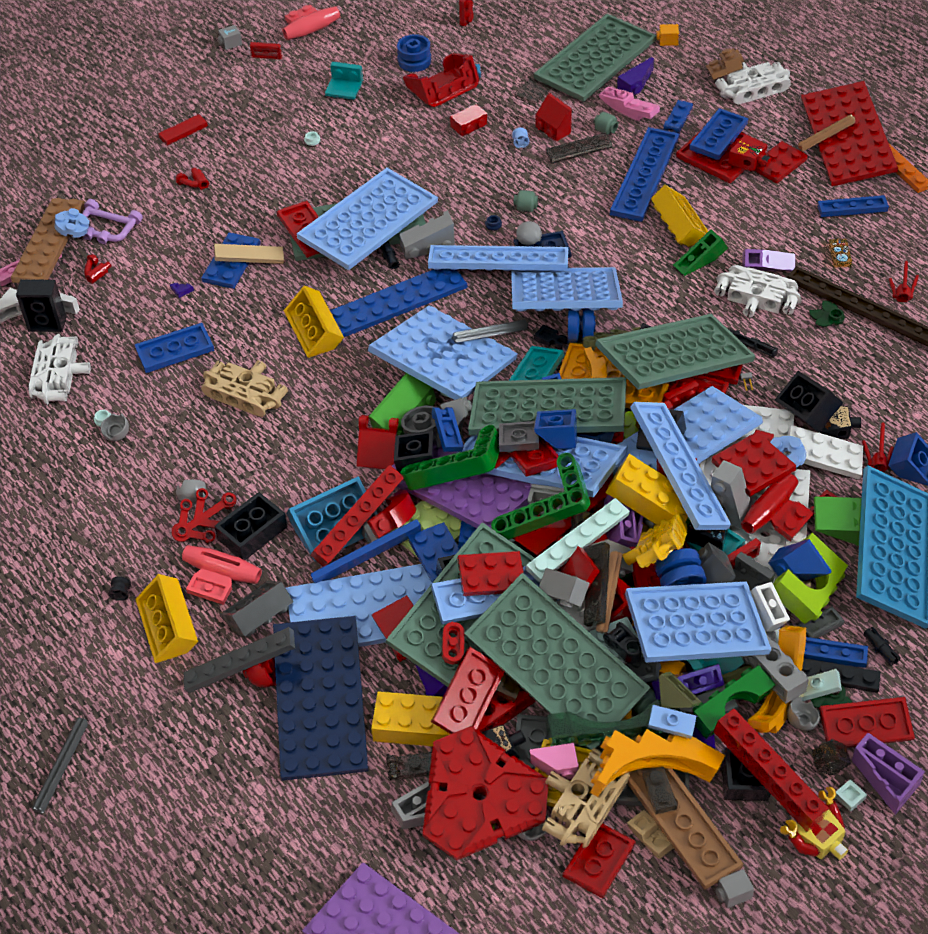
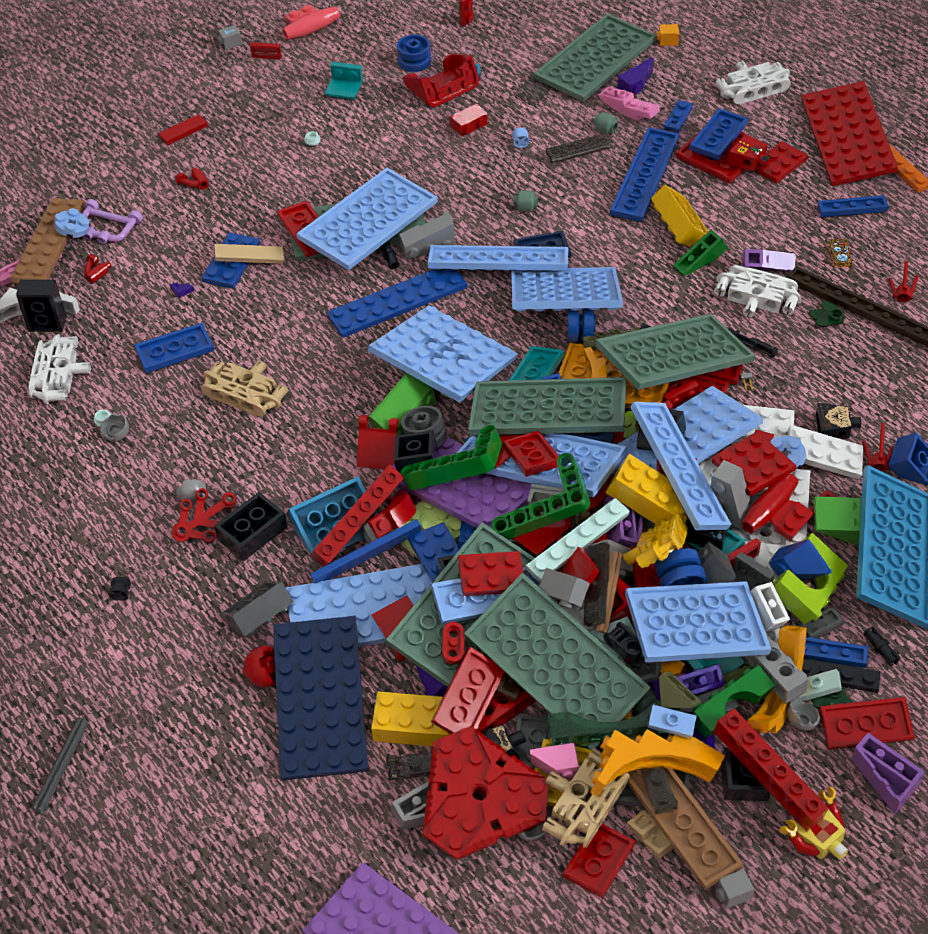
yellow slope [135,574,198,663] -> none
coral plate [182,545,262,605] -> none
dark grey plate [184,627,295,693] -> none
yellow slope [283,285,344,358] -> none
blue plate [432,407,464,452] -> none
light grey arch [440,397,472,438] -> none
dark grey axle [452,320,529,343] -> none
dark blue plate [485,215,502,230] -> none
flat silver plate [499,421,539,452] -> none
light grey hair [516,221,542,246] -> none
black plate [534,324,568,350] -> none
blue slope [534,409,577,450] -> none
red slope [535,93,572,141] -> none
medium nougat plate [706,48,744,80] -> none
black brick [775,371,843,432] -> none
medium nougat axle [798,115,855,151] -> none
clear smoke brick [812,739,851,775] -> none
light aqua plate [835,779,867,812] -> none

